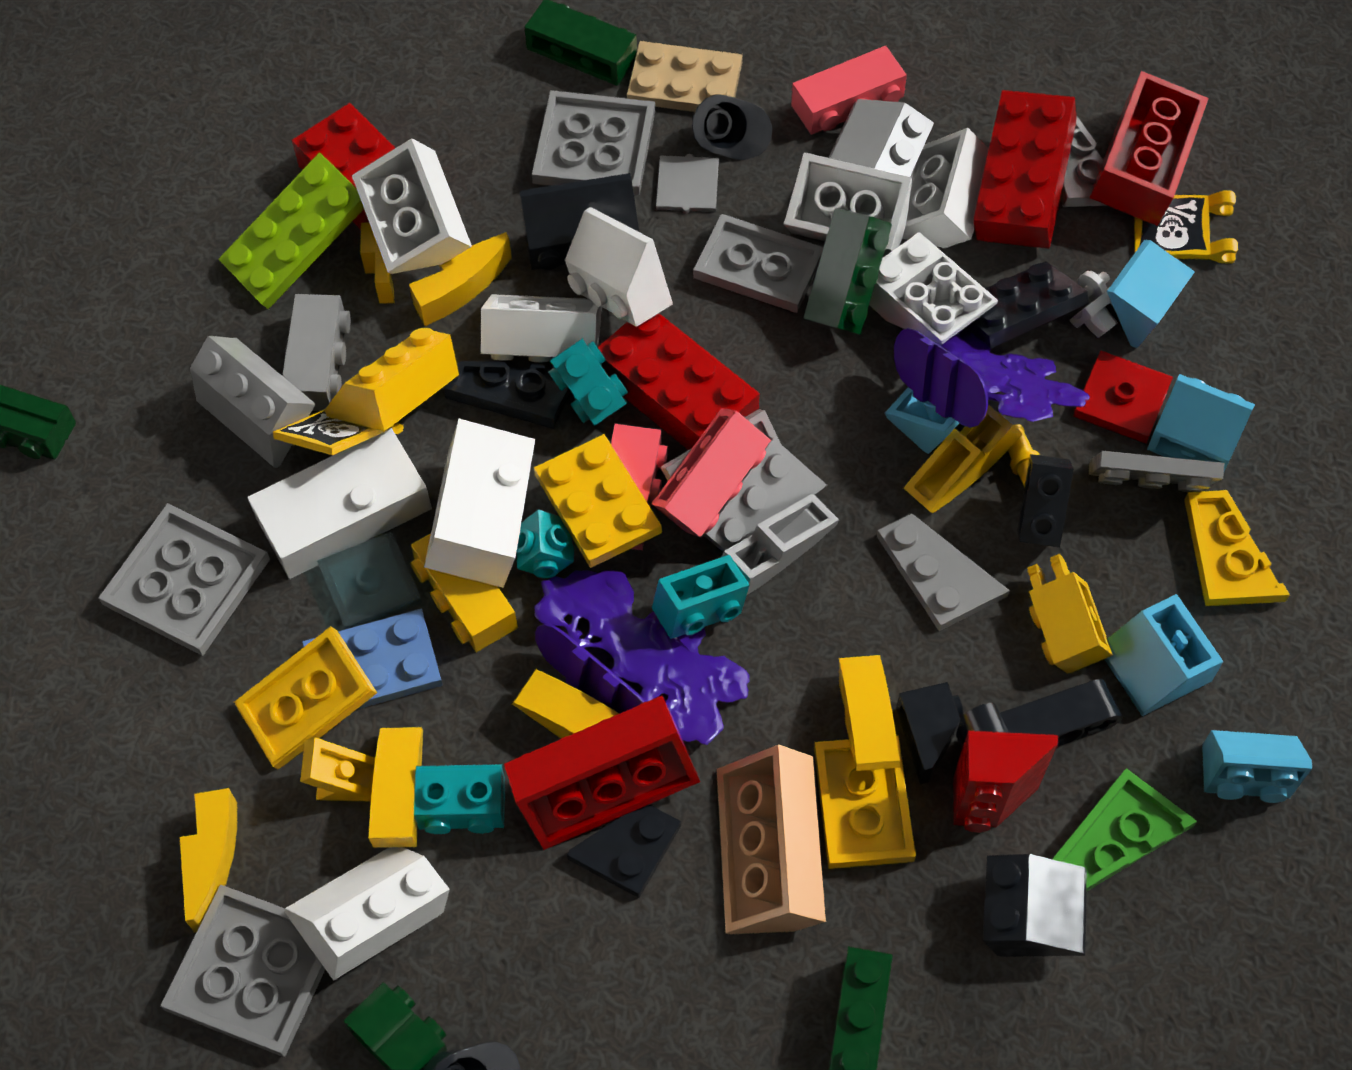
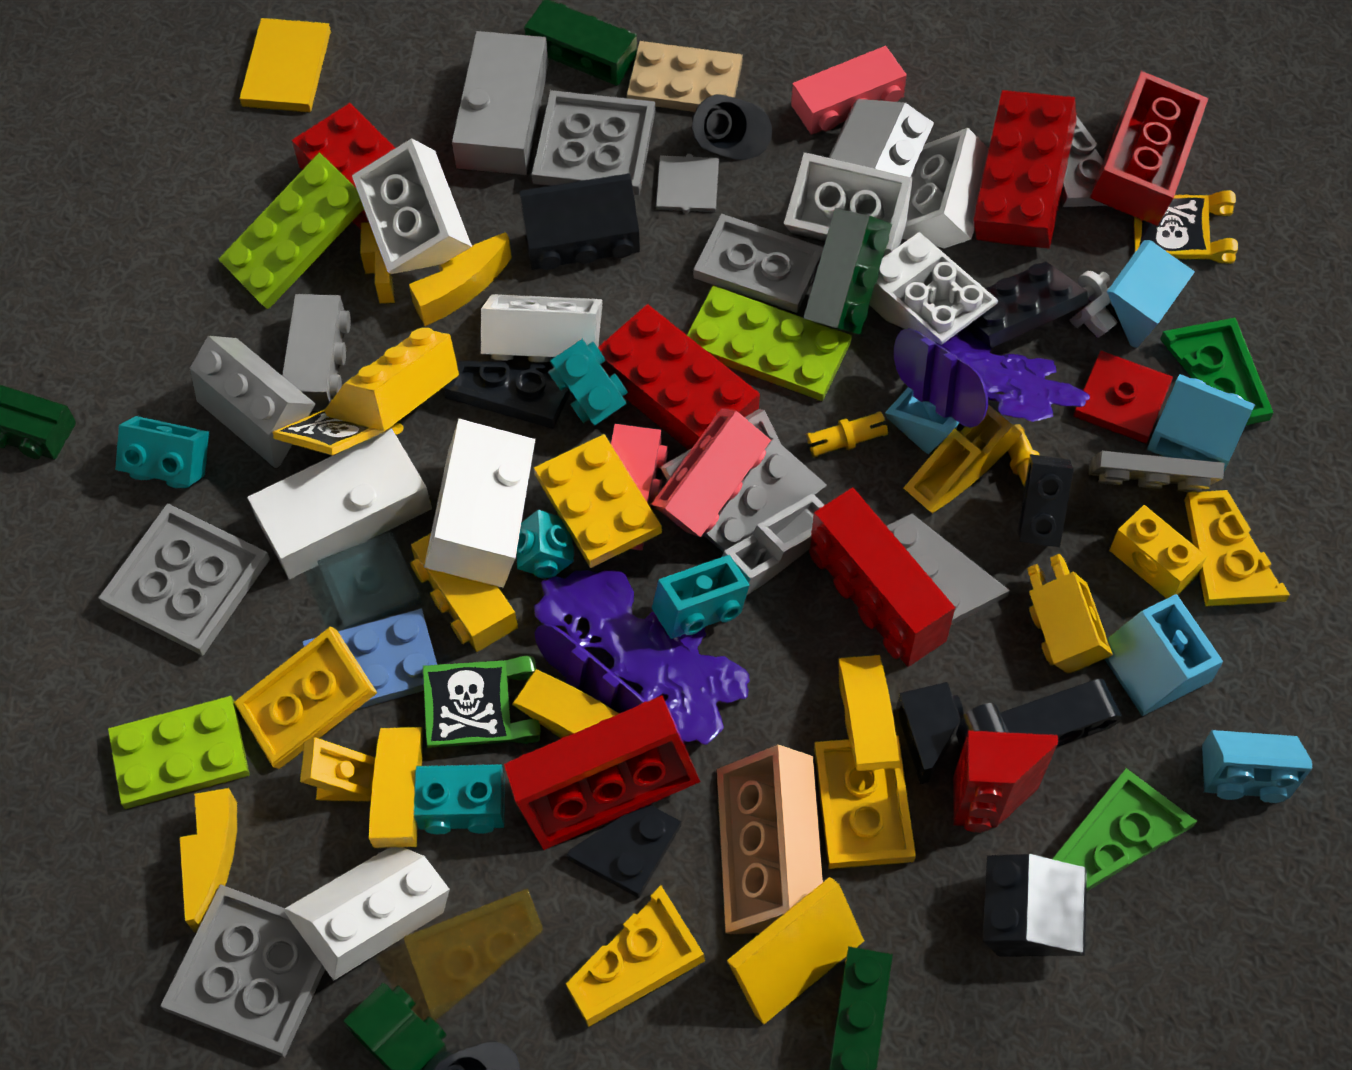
white slope [565,207,673,327] -> none
none -> lime plate [108,696,250,809]
none -> teal brick [115,416,209,488]
none -> yellow tile [240,18,331,112]
none -> clear yellow wing [403,888,543,1022]
none -> flag [423,656,541,748]
none -> light grey brick [452,31,549,175]
none -> yellow wing [566,885,705,1027]
none -> lime plate [687,285,852,402]
none -> yellow tile [727,877,864,1024]
none -> yellow pin [806,411,888,457]
none -> red brick [809,487,956,667]
none -> yellow brick [1109,505,1207,599]
none -> green wing [1160,317,1274,425]

